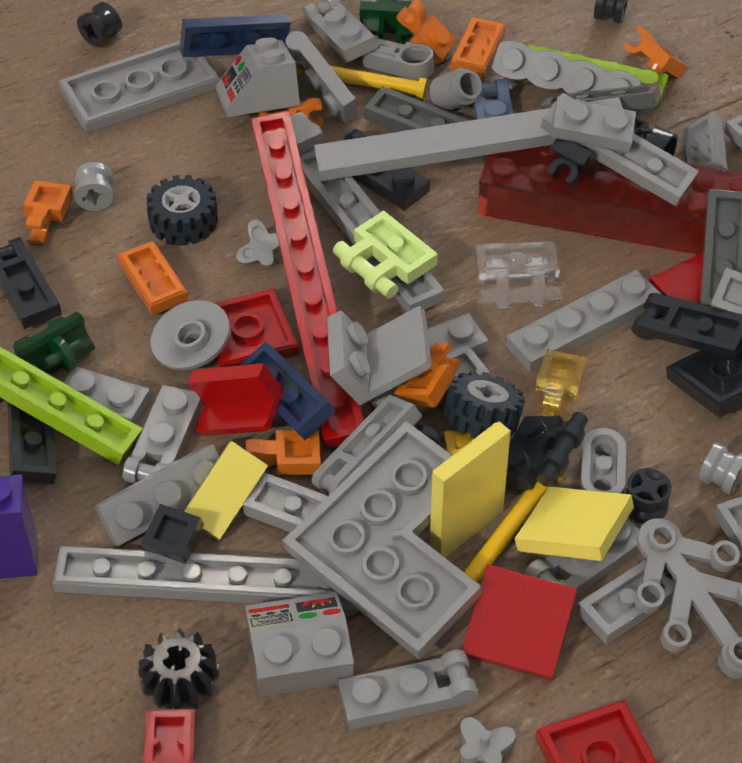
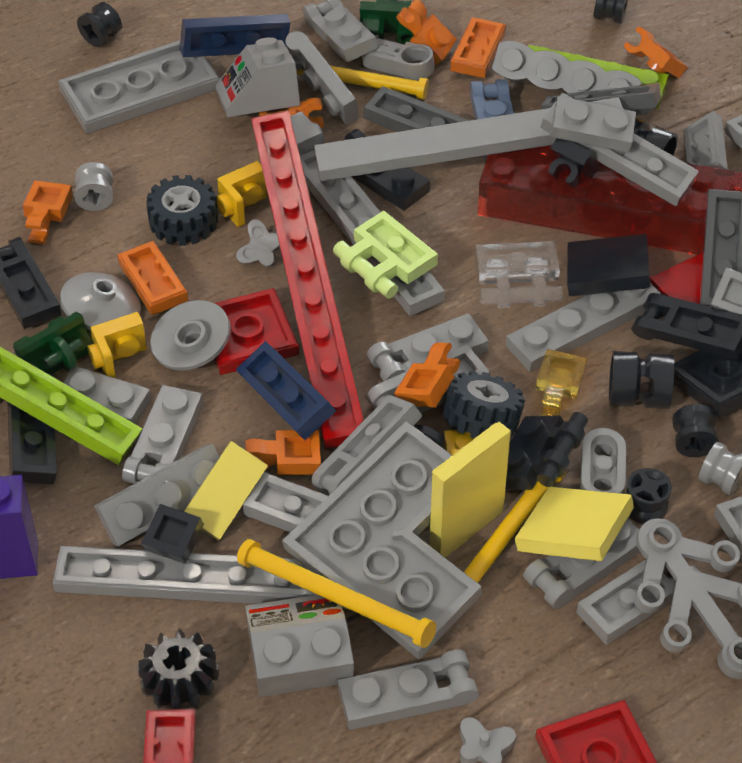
red panel [188,363,284,436] -> none
light grey bracket [327,306,431,405] -> none
light grey brick [430,68,482,112] -> none
red tile [462,564,577,681] -> none
none -> light grey dish [60,272,141,330]
none -> yellow bracket [87,312,147,378]
none -> yellow bracket [216,161,267,227]
none -> yellow bar [237,539,436,648]
none -> black tile [567,233,651,296]
none -> black wheel [609,351,674,409]
none -> black wheel [672,404,719,457]

